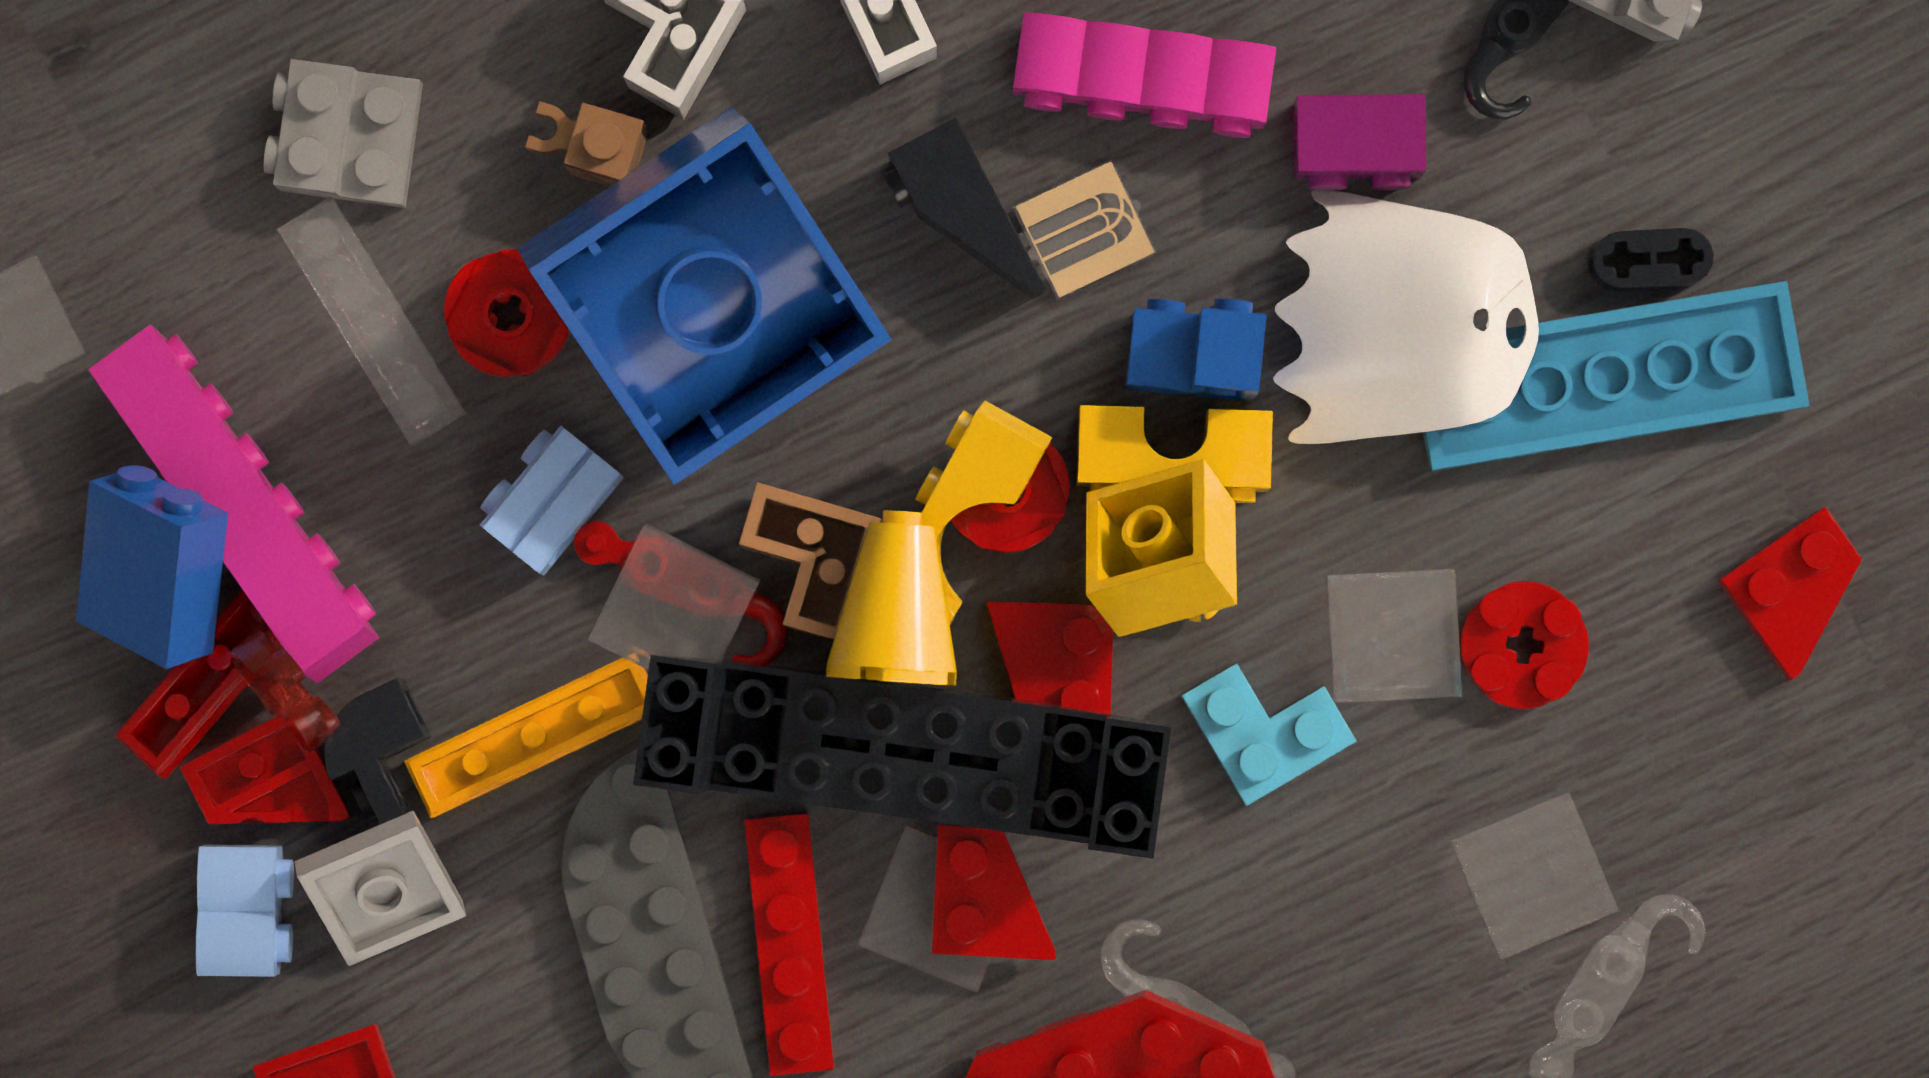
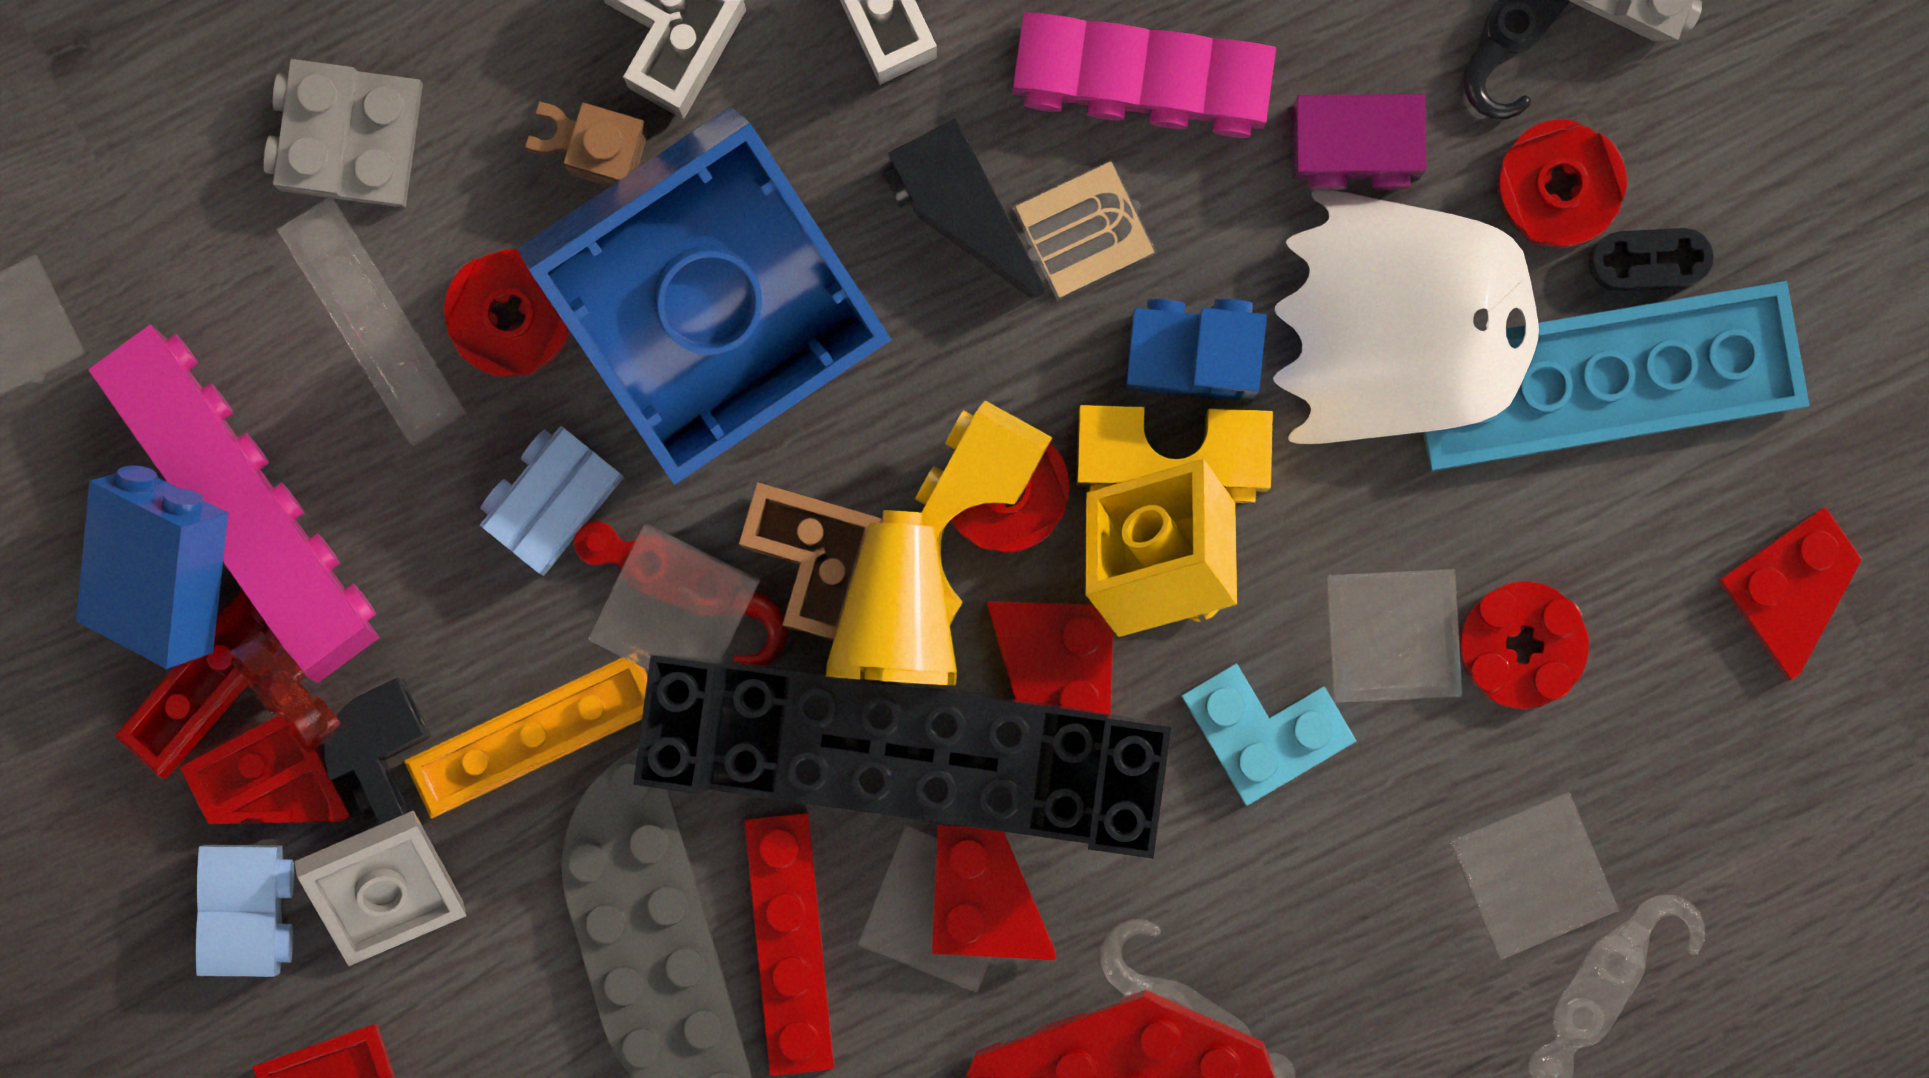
none -> red plate [1497,119,1627,248]

